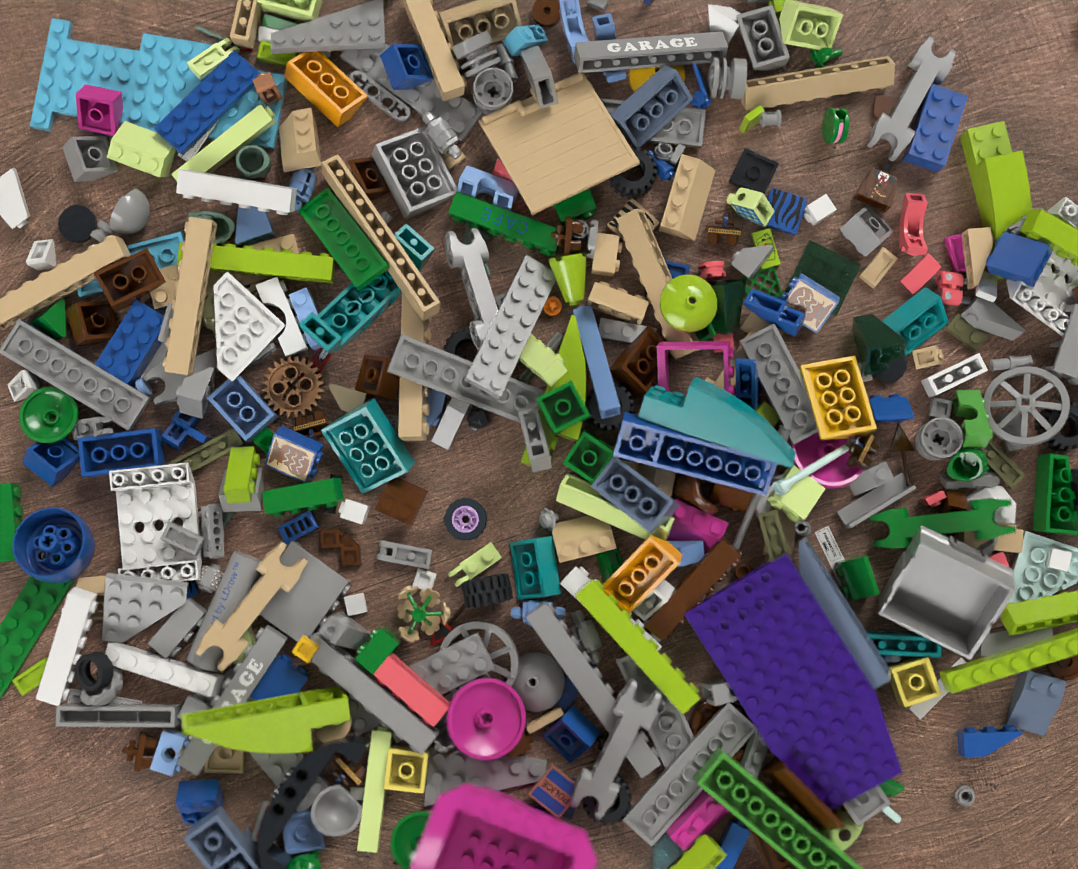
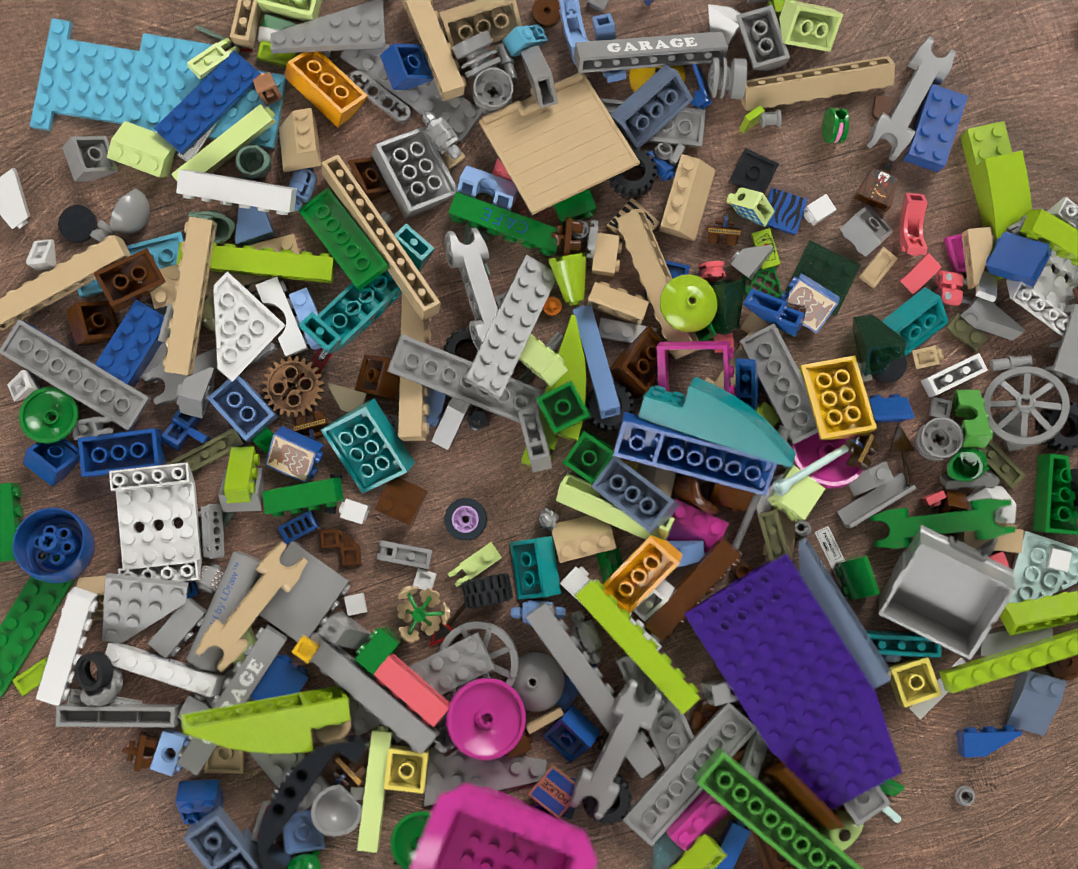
green slope [30,299,66,340] -> none
dark pink slope [75,84,123,136] -> none
light blue tile [135,377,152,396] -> none
light grey plate [160,522,206,556] -> none
green plant [810,48,843,69] -> none

